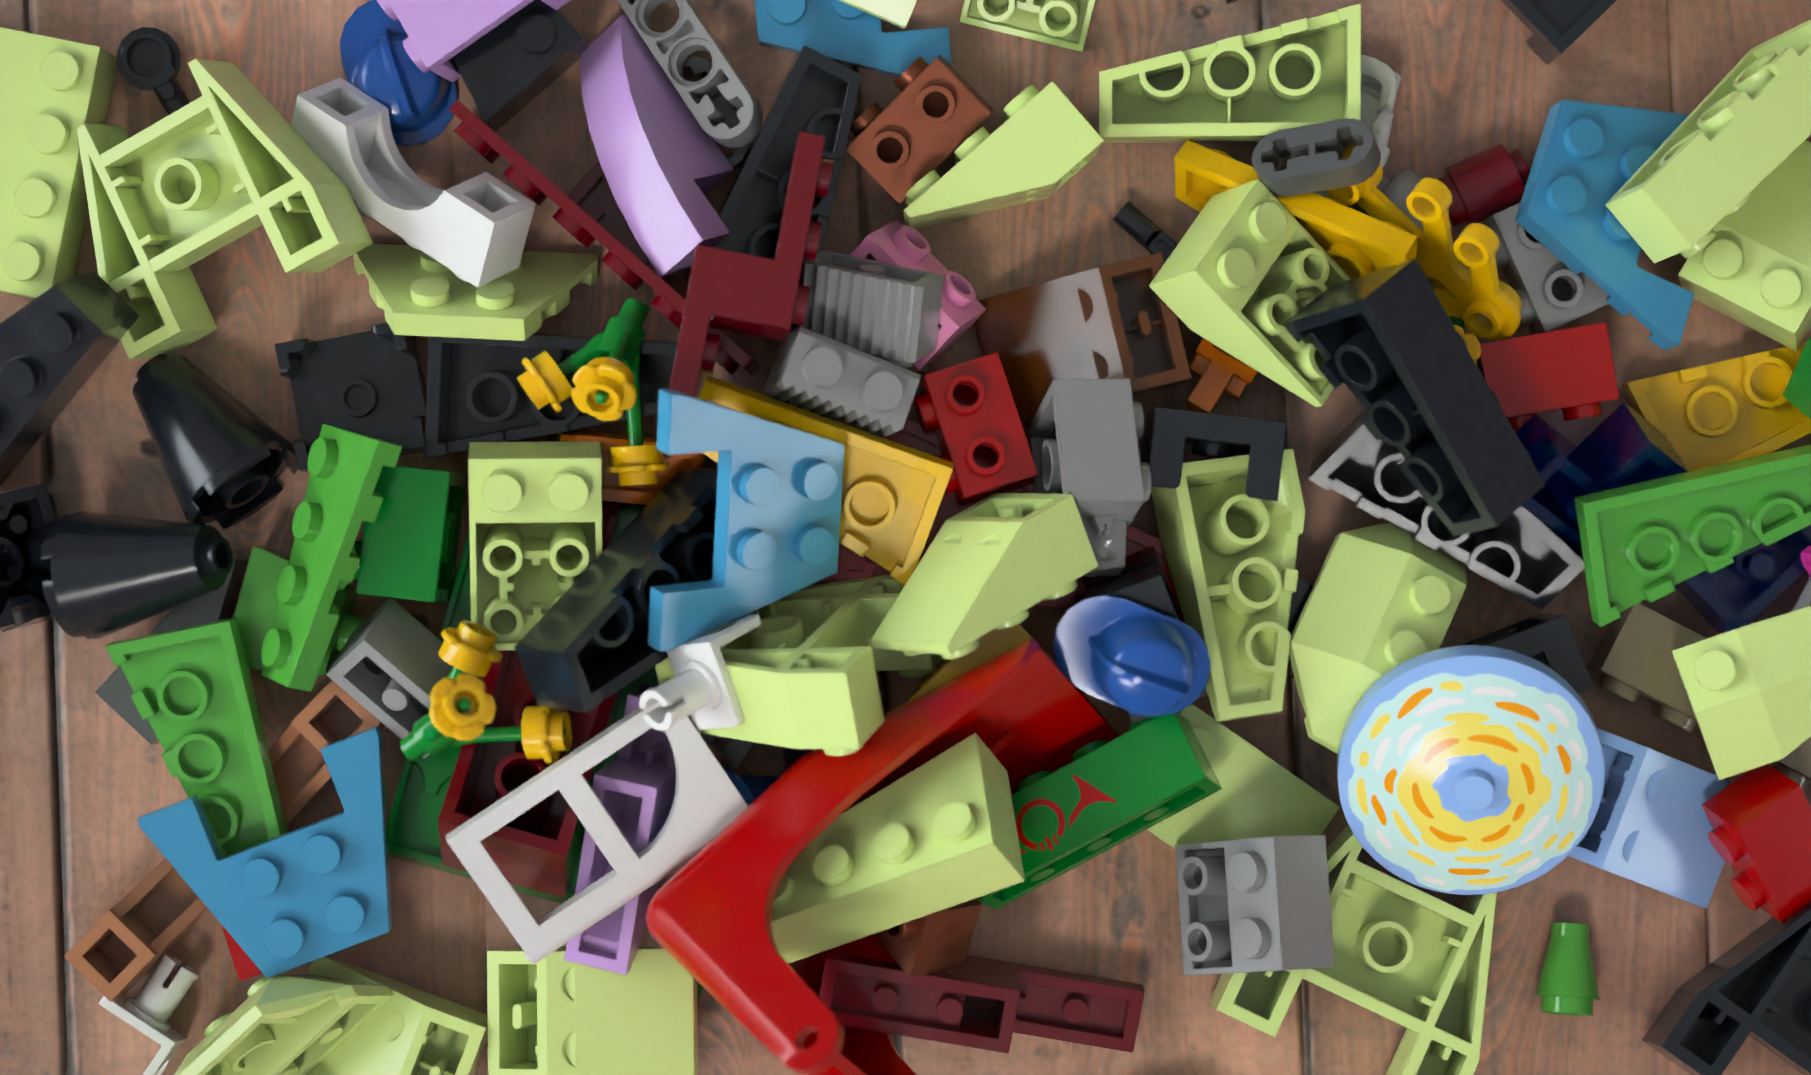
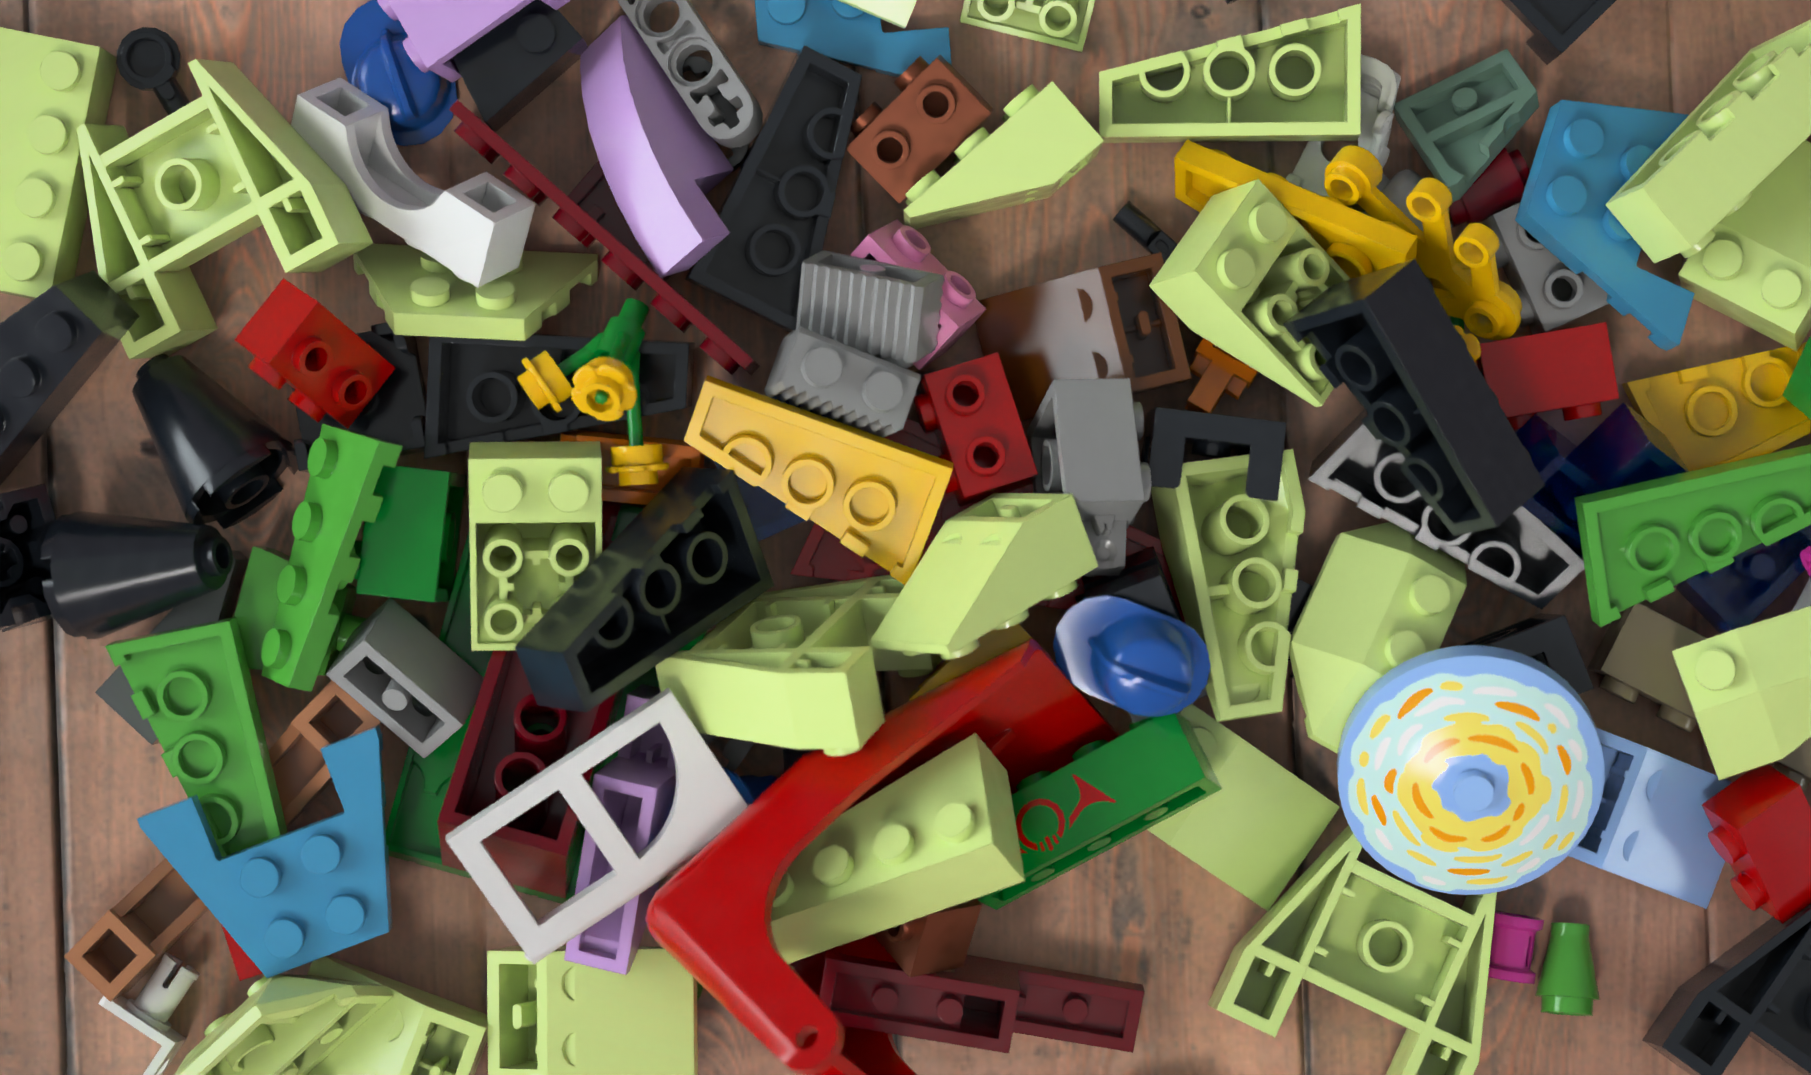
yellow plant [400,620,572,764] -> none
white bracket [639,614,762,731] -> none
dark azure wing [648,389,845,652] -> none
dark red bracket [669,131,834,455] -> none
light grey slope [1175,835,1335,976] -> none
dark grey beam [1251,119,1381,197] -> none
none -> red brick [234,278,396,429]
none -> sand green wing [1394,49,1539,203]
none -> dark pink bush [1488,911,1544,984]

